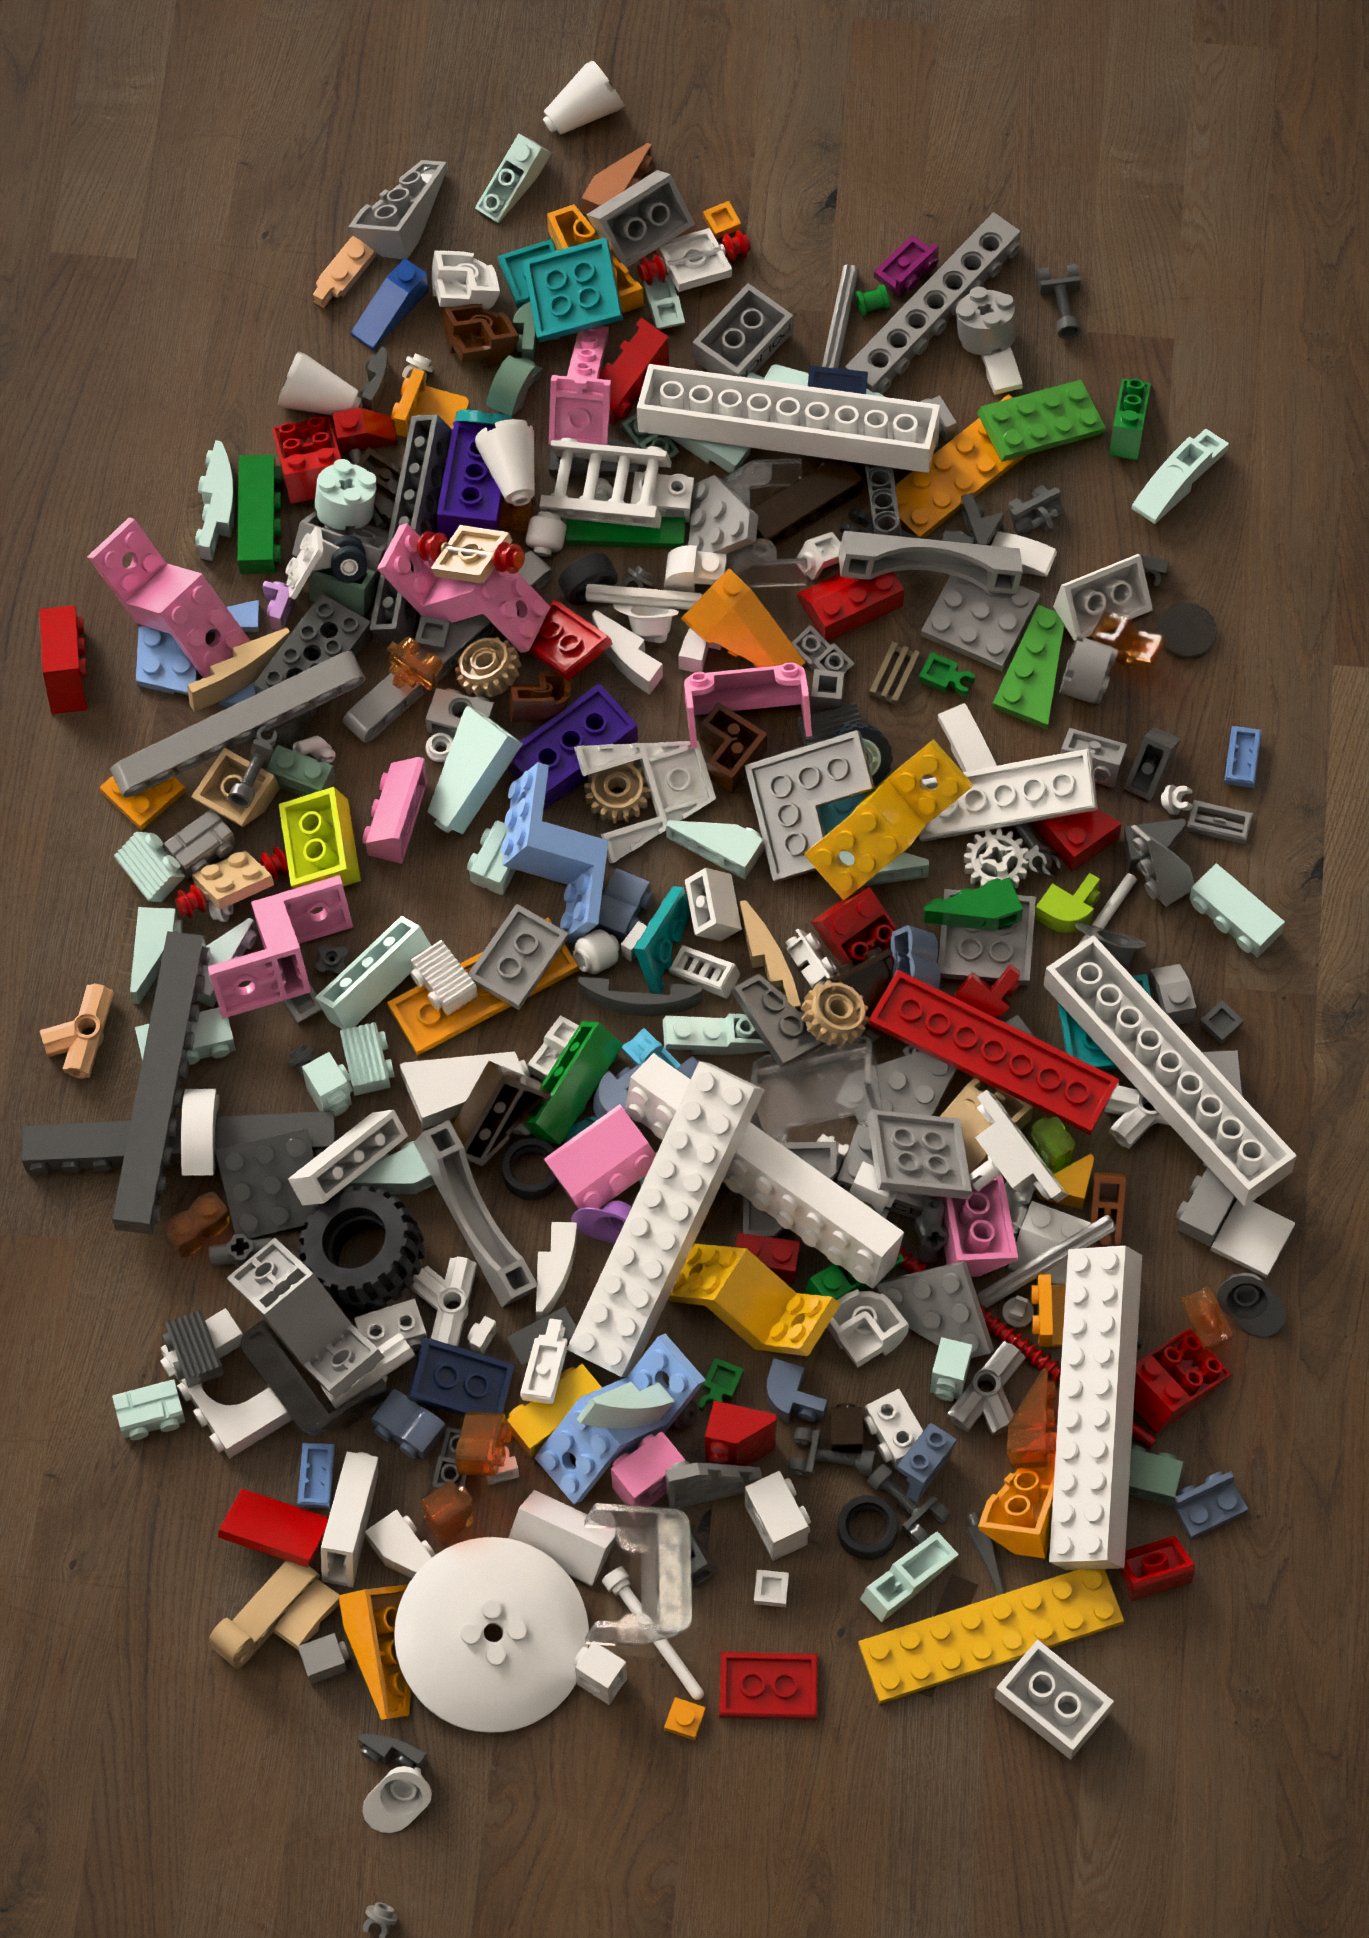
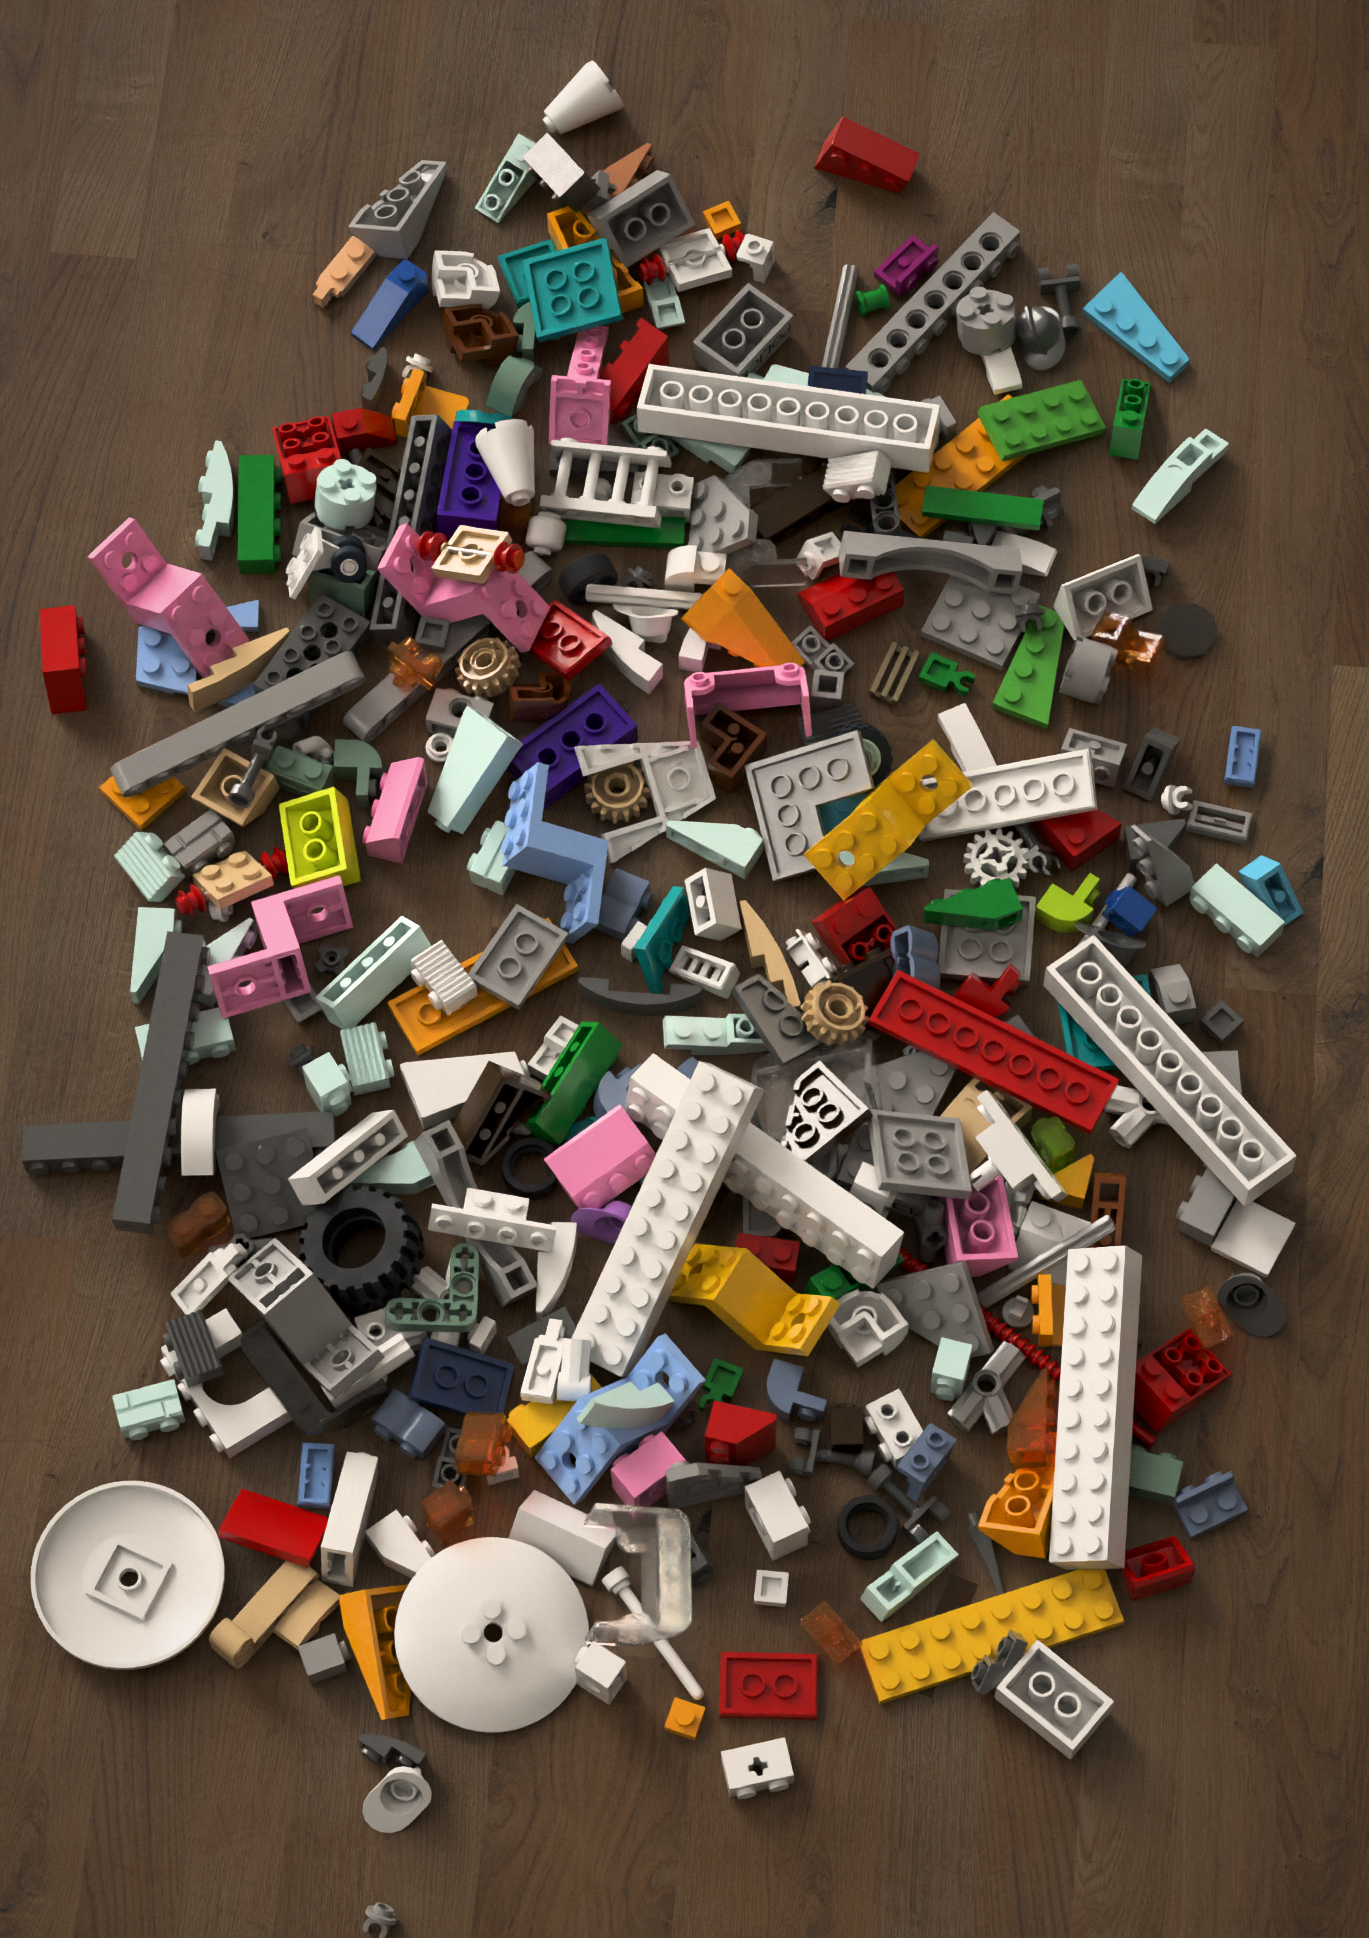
light nougat piece [40,983,114,1079] -> none
lavender bracket [262,581,295,631] -> none
white cone [277,351,362,415] -> none
white head [573,929,620,974] -> none
medium azure hips [621,1028,681,1069] -> none
none -> white dish [30,1481,225,1670]
none -> white hinge [171,1243,247,1315]
none -> sand green brick [334,739,383,808]
none -> sand green beam [385,1243,479,1333]
none -> white bracket [428,1187,557,1252]
none -> wedge [523,133,601,213]
none -> white piece [557,1338,591,1402]
none -> light grey tile [583,170,617,211]
none -> white brick [721,1737,794,1799]
none -> white bracket [737,234,775,283]
none -> plate [781,1060,873,1166]
none -> clear orange hips [800,1600,863,1666]
none -> red wedge [814,116,920,194]
none -> white brick [822,451,892,503]
none -> green tile [922,485,1044,531]
none -> dark grey slope [971,1629,1028,1695]
none -> dark grey plate [1015,603,1045,633]
none -> dark grey piece [1016,305,1066,371]
none -> medium azure wing [1082,272,1190,383]
none -> blue brick [1101,886,1157,936]
none -> medium azure slope [1238,855,1303,926]

